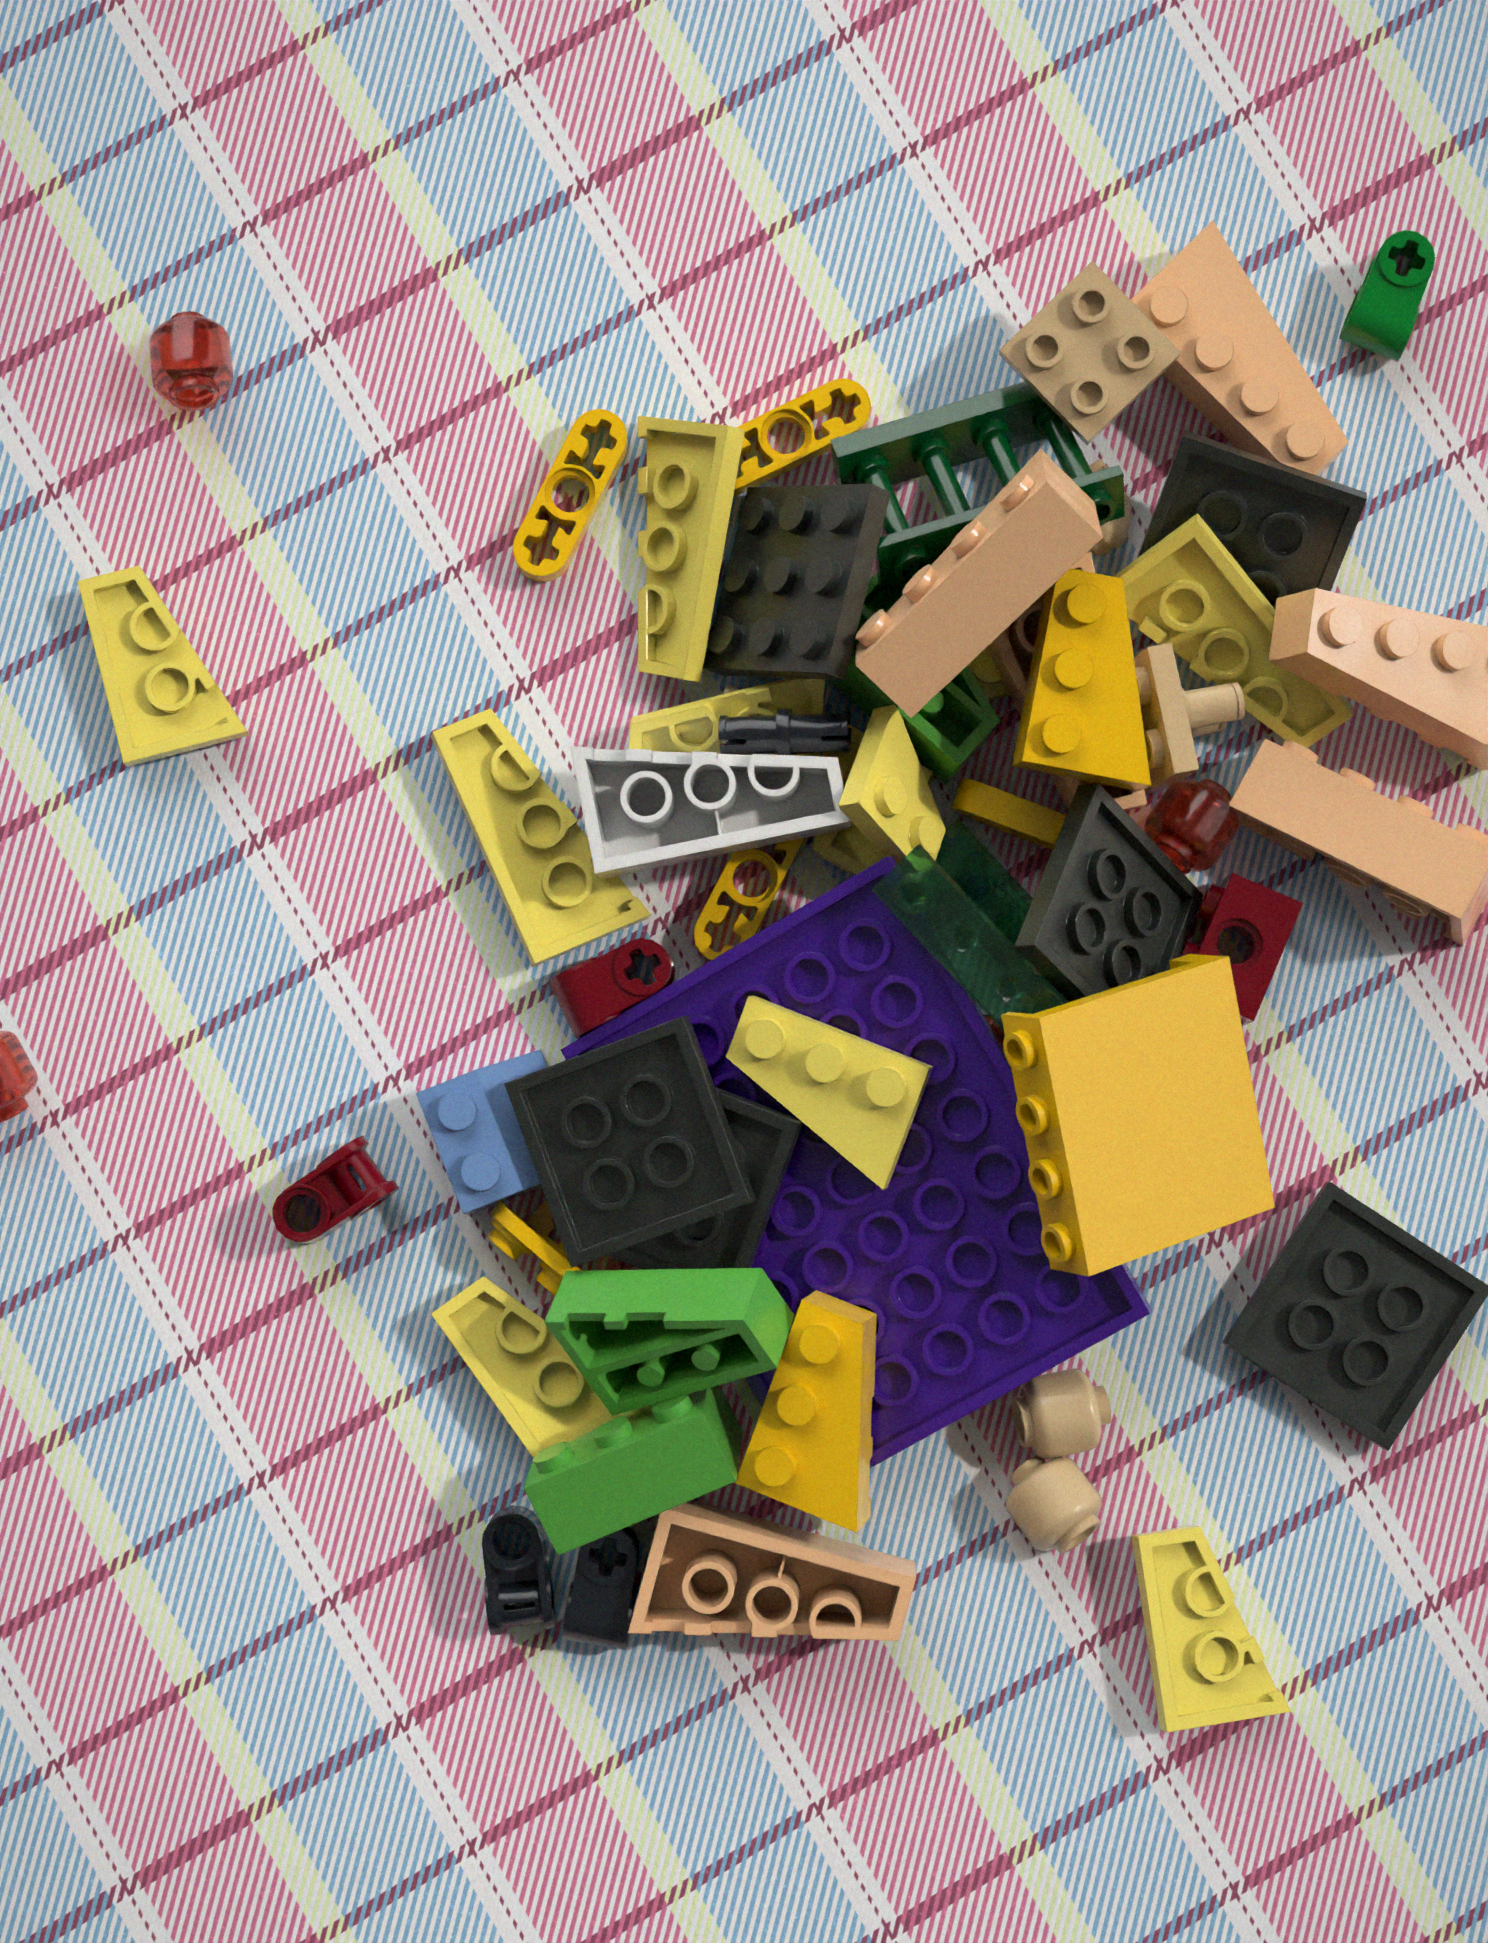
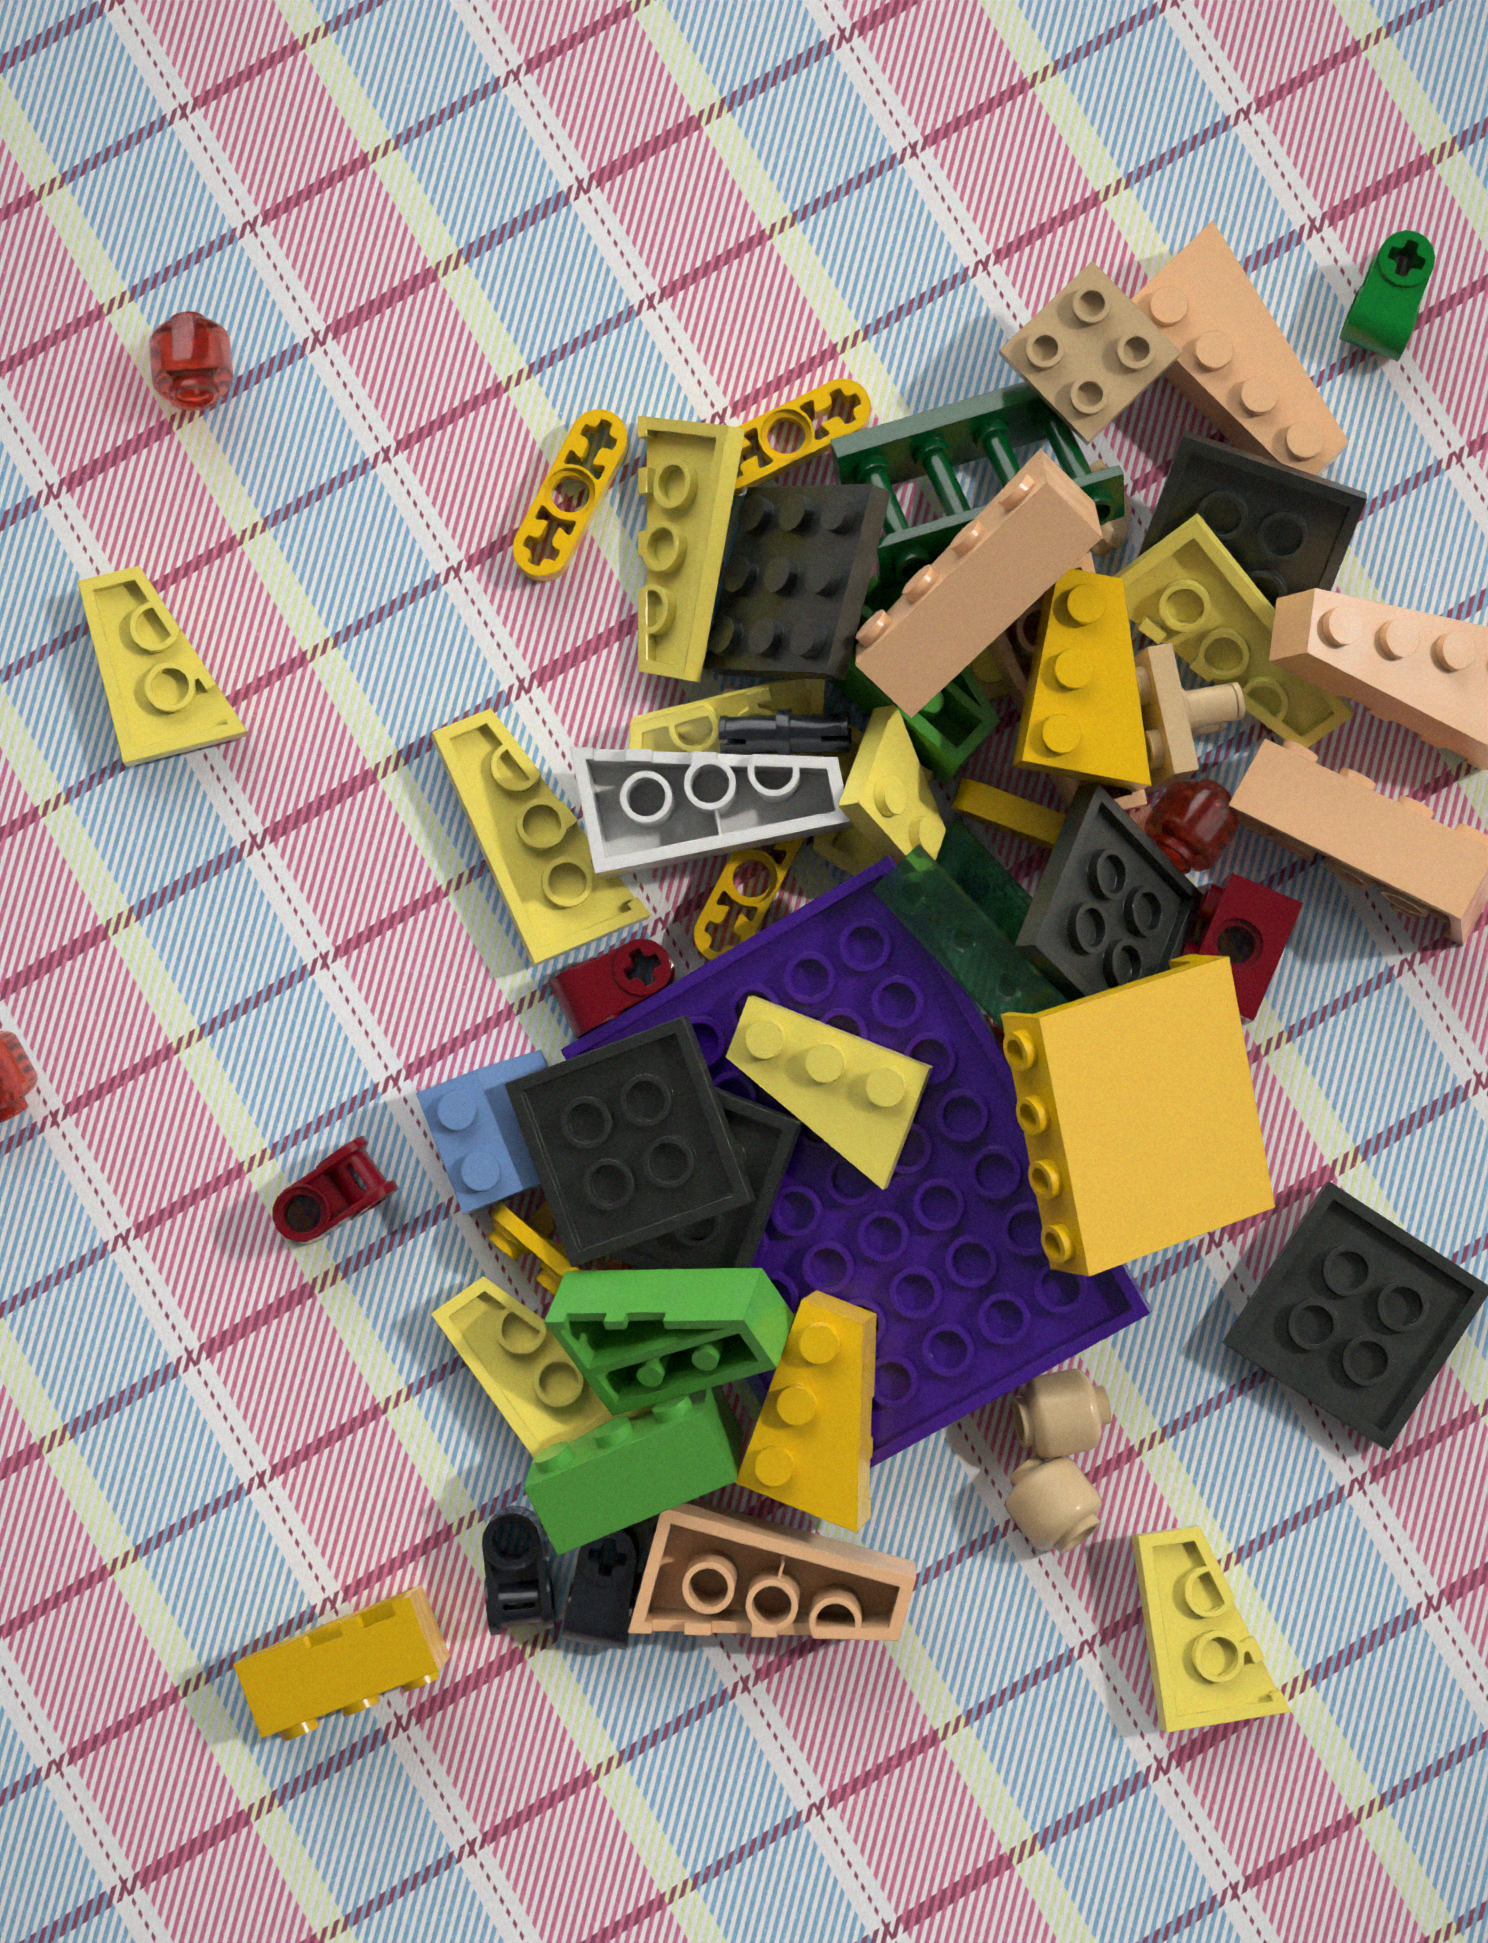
none -> yellow wedge [233,1584,450,1742]

